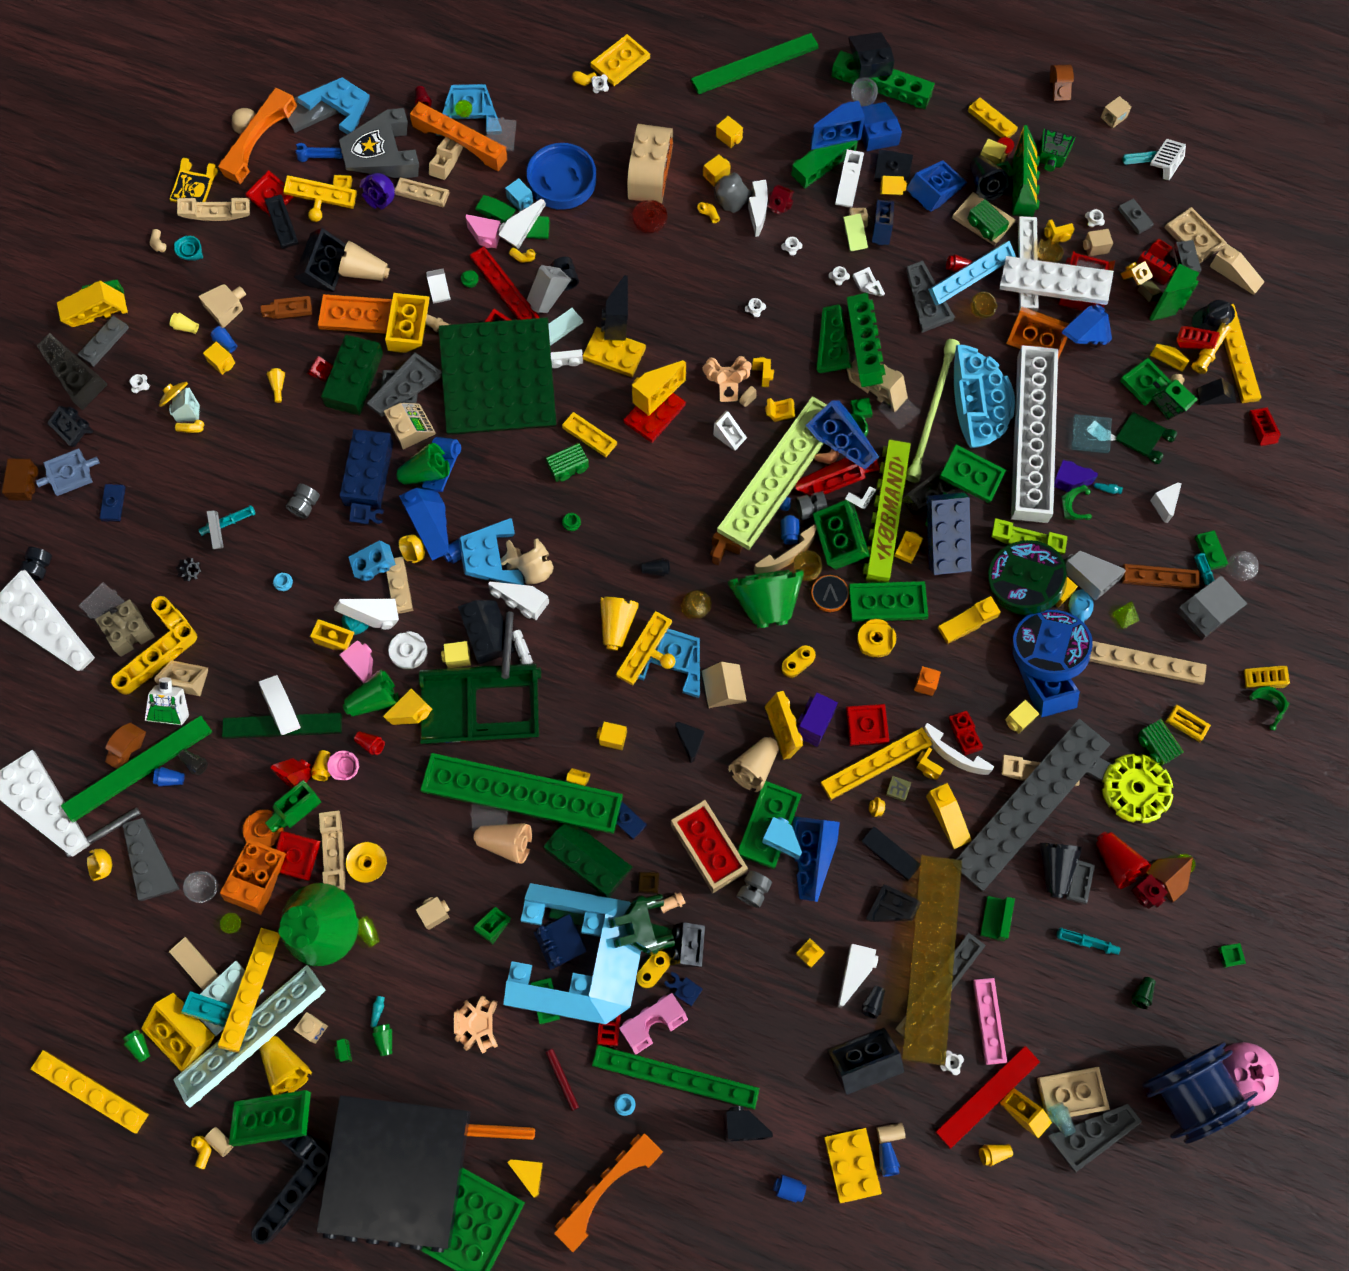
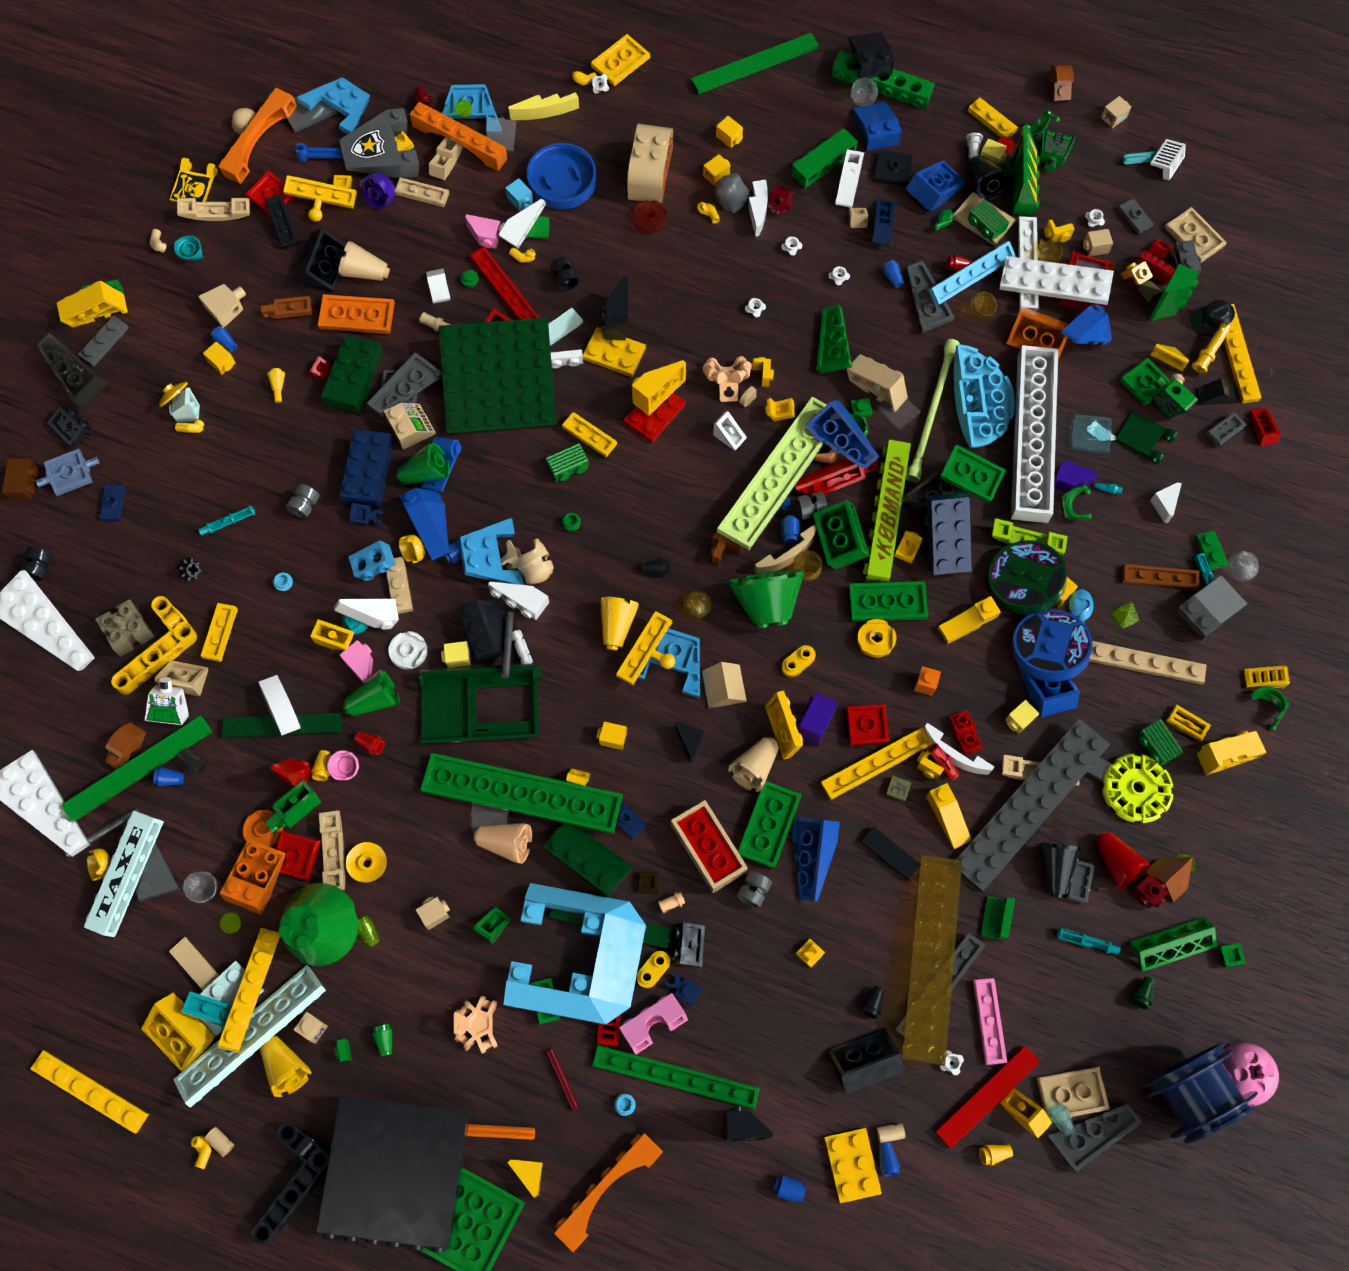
clear piece [79,582,125,621] -> none
green cone [123,1030,150,1063] -> none
white plate [129,374,150,393] -> none
light yellow cone [170,313,199,334] -> none
light grey tile [207,511,224,549] -> none
green plate [229,1090,311,1147] -> none
teal piece [371,996,385,1028] -> none
yellow slope [383,688,433,725] -> none
yellow slope [385,293,430,353] -> none
green slope [475,195,516,223] -> none
light grey slope [527,265,571,313] -> none
dark blue hinge [534,914,587,970] -> none
dark green connector [608,894,675,955] -> none
medium azure slope [762,817,802,860] -> none
blue slope [810,101,865,150] -> none
black tile [811,575,849,612] -> none
white slope [837,944,878,1008] -> none
yellowish green slope [843,213,868,252] -> none
white panel [845,486,877,509] -> none
green brick [847,293,886,387] -> none
white slope [852,267,885,296] -> none
black wing [866,884,921,922] -> none
yellow plate [869,797,885,817] -> none
yellow brick [880,176,907,195] -> none
light grey slope [1064,551,1126,601] -> none
red slope [1177,326,1220,349] -> none
tan slope [1210,243,1264,295] -> none
none -> light aqua brick [84,811,164,937]
none -> yellow plate [201,603,238,662]
none -> yellow tile [394,132,414,151]
none -> light yellow slope [508,92,579,120]
none -> blue cone [882,260,904,288]
none -> red pin [928,743,960,780]
none -> green animal [932,209,953,231]
none -> white pin [966,133,983,161]
none -> green helmet [1021,110,1060,140]
none -> green fence [1130,916,1217,972]
none -> yellow wedge [1196,731,1266,775]
none -> dark grey plate [1206,412,1246,447]

